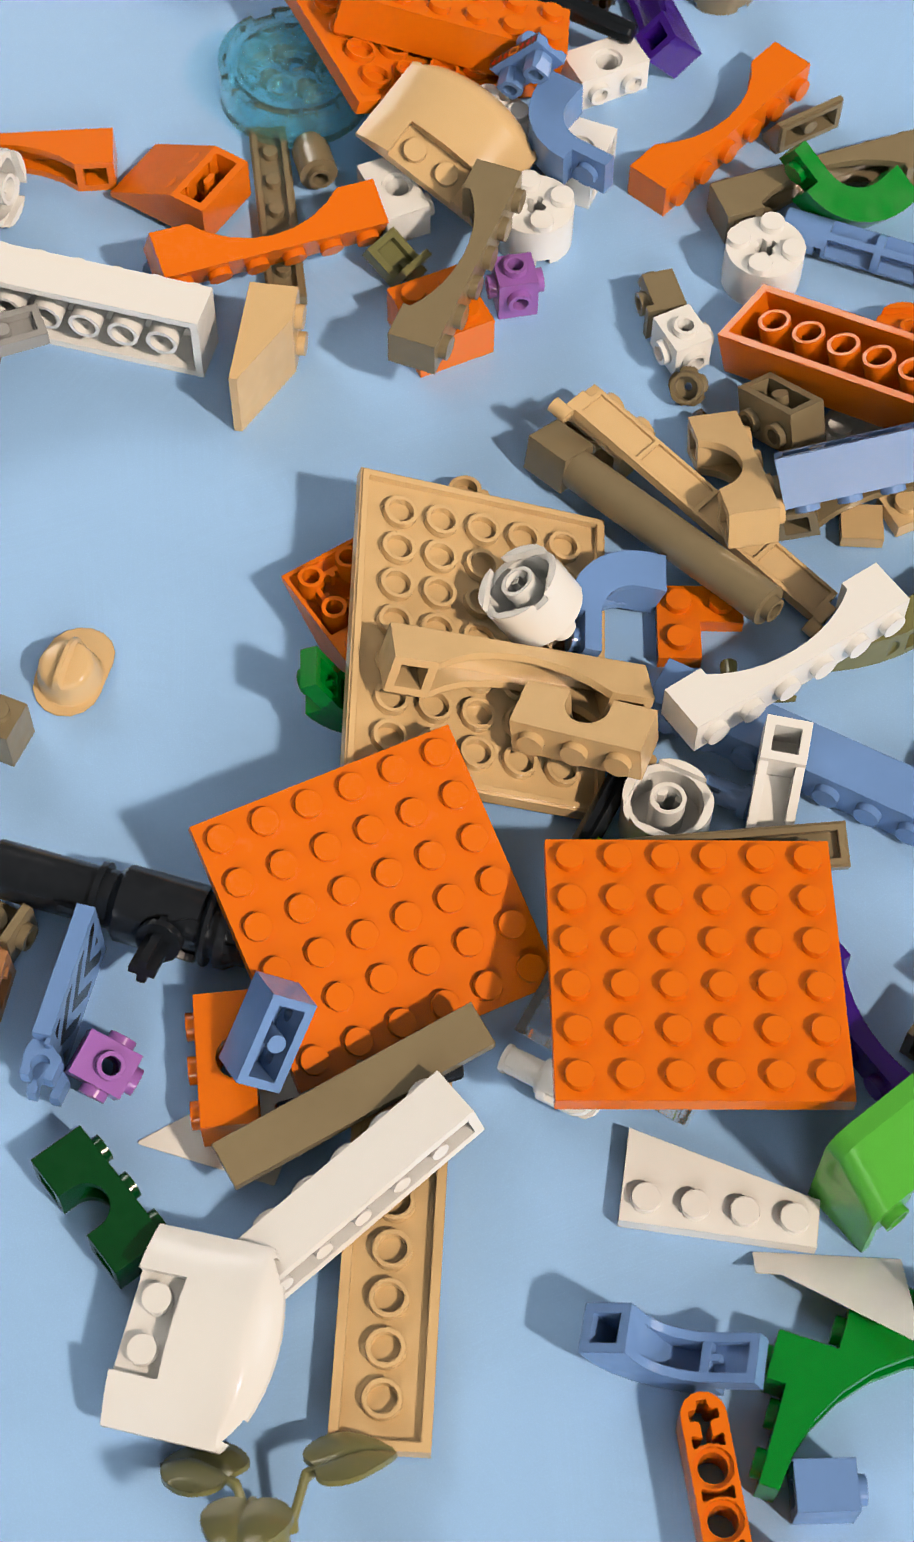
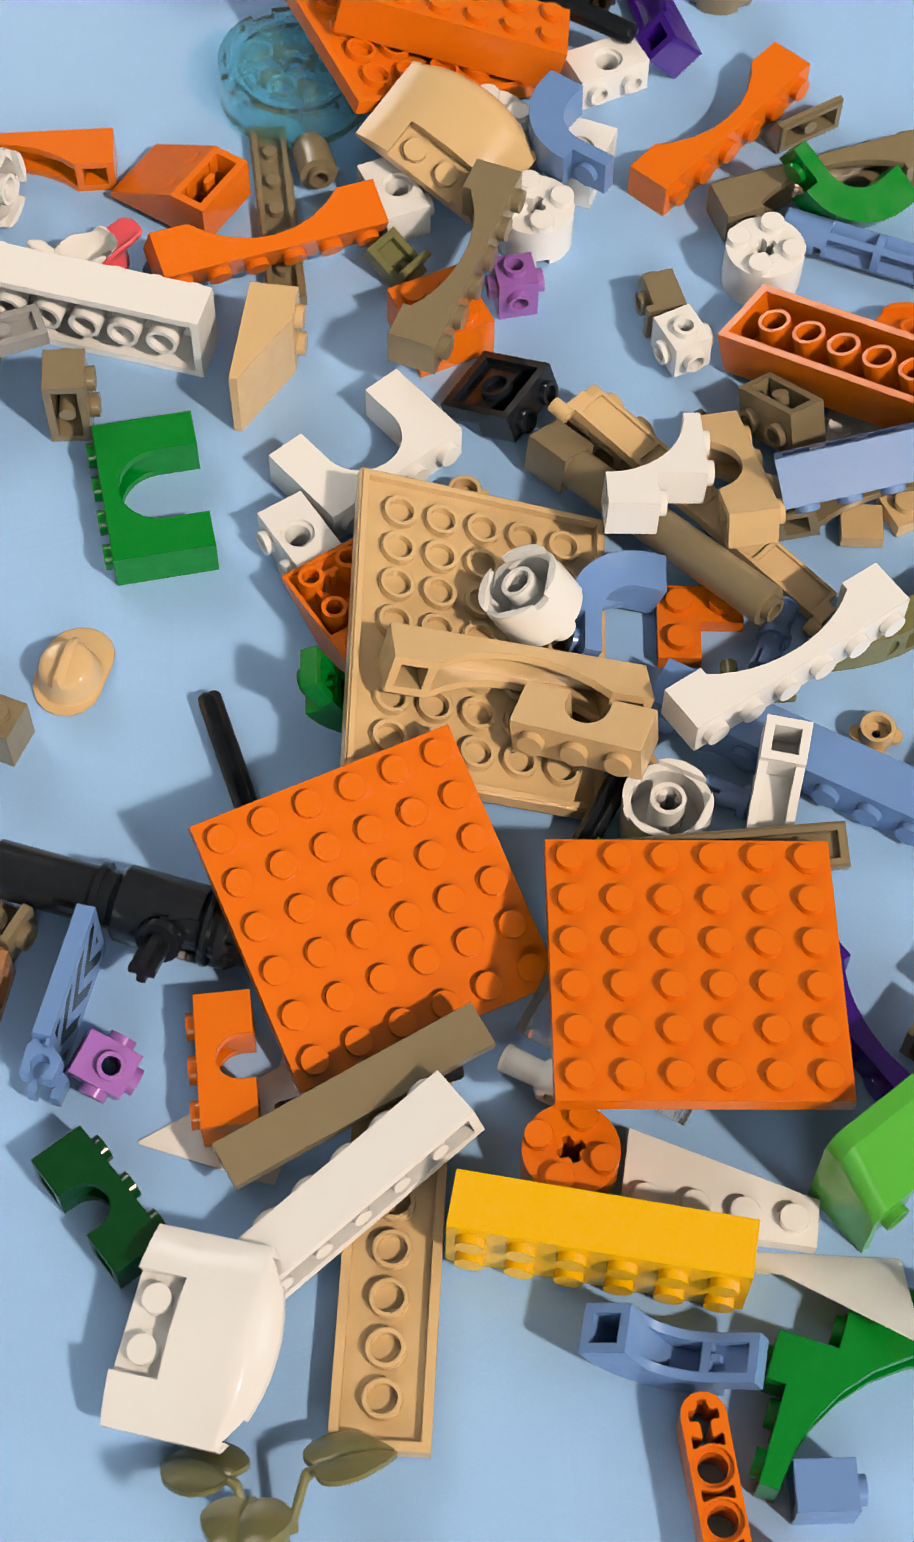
medium blue brick [219,971,317,1094] -> none
medium blue hips [489,31,566,100] -> none
dark tan plate [668,366,709,406] -> none
none -> white hair [26,218,142,269]
none -> dark tan brick [41,348,102,442]
none -> green arch [86,410,219,586]
none -> black axle [198,690,258,809]
none -> white brick [255,491,341,576]
none -> white arch [268,368,462,540]
none -> black plate [440,351,558,443]
none -> yellow brick [445,1169,760,1313]
none -> orange brick [520,1105,621,1194]
none -> white arch [601,413,715,534]
none -> medium blue pin [748,596,800,669]
none -> tan plate [849,711,903,754]

